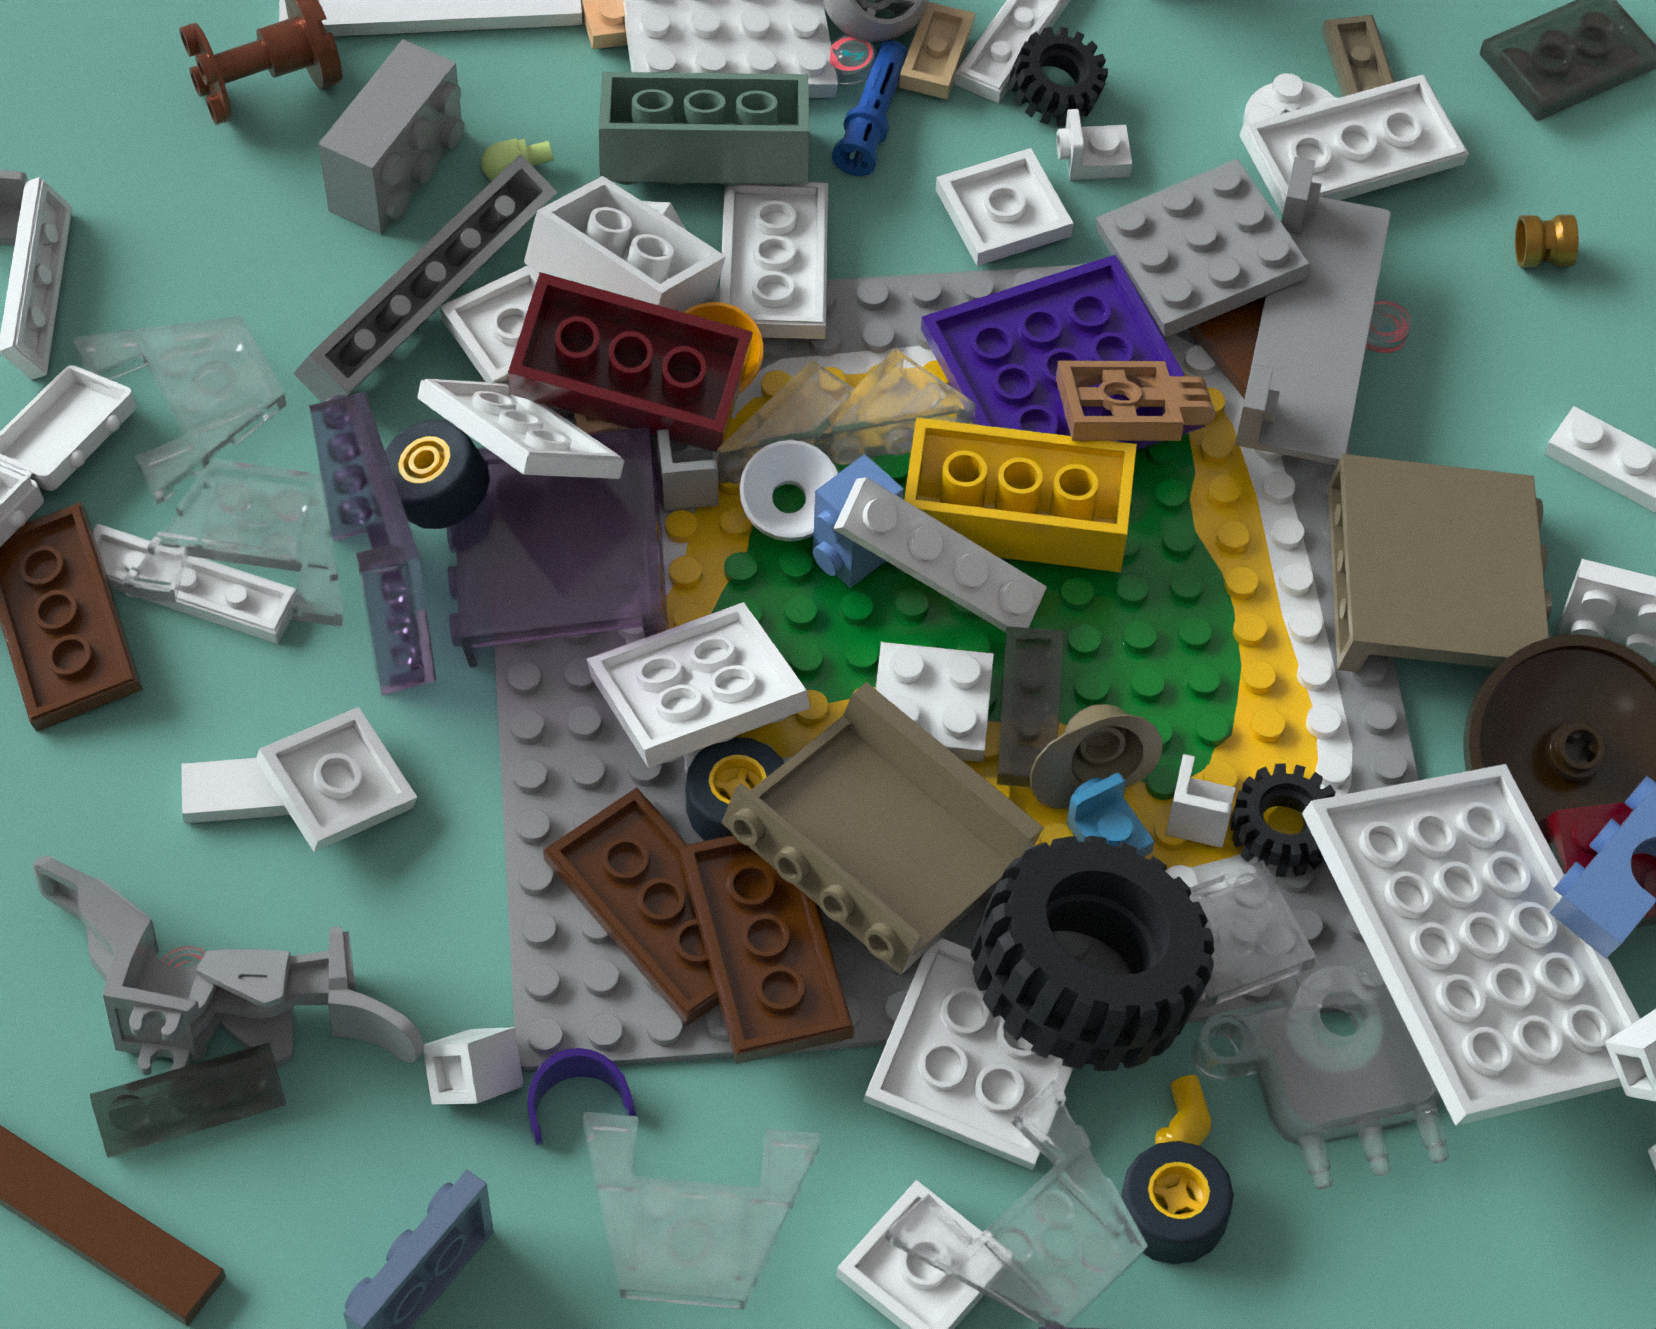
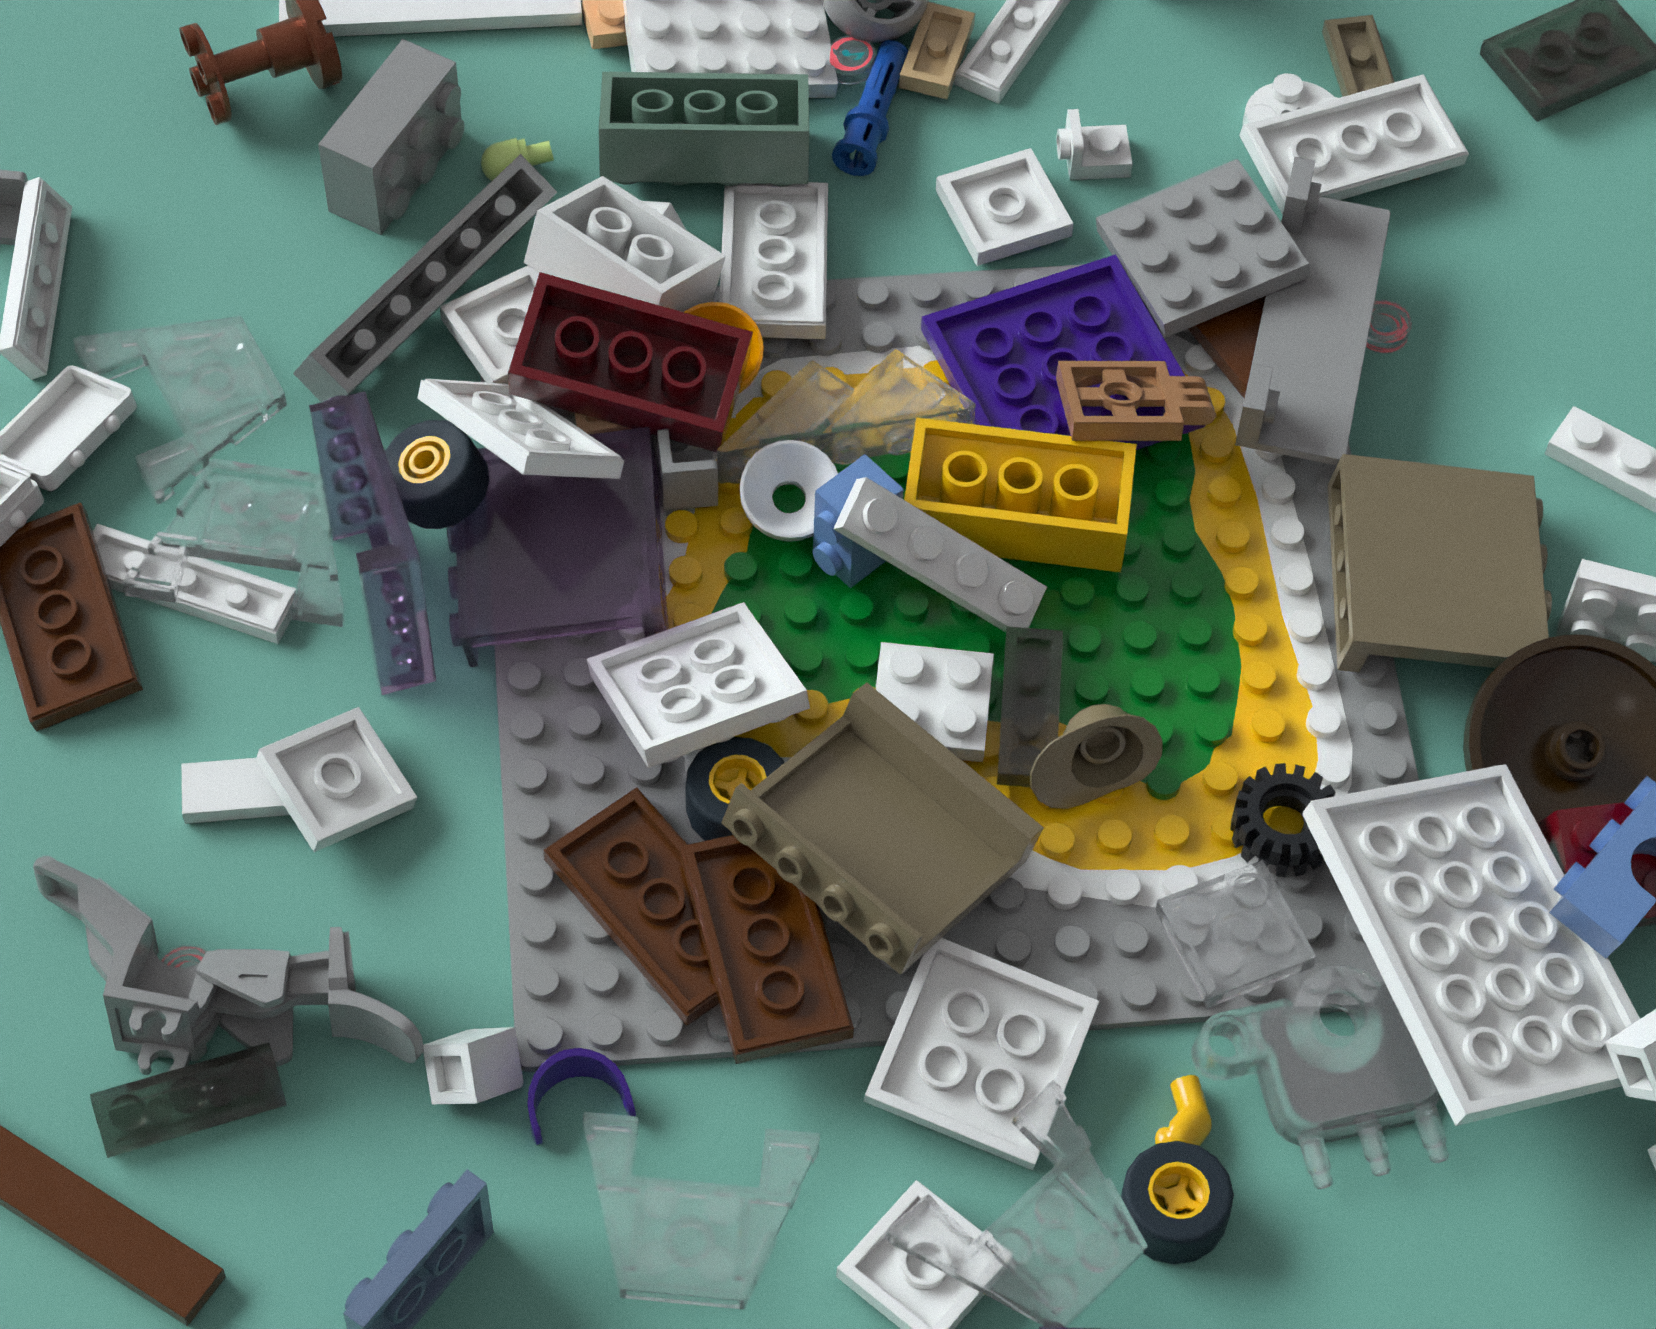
black tyre [971,836,1215,1071] -> none
black tyre [1009,27,1108,126] -> none
dark azure bracket [1066,773,1154,857] -> none
white panel [1166,754,1235,848] -> none
pearl gold wheel [1515,215,1579,268] -> none

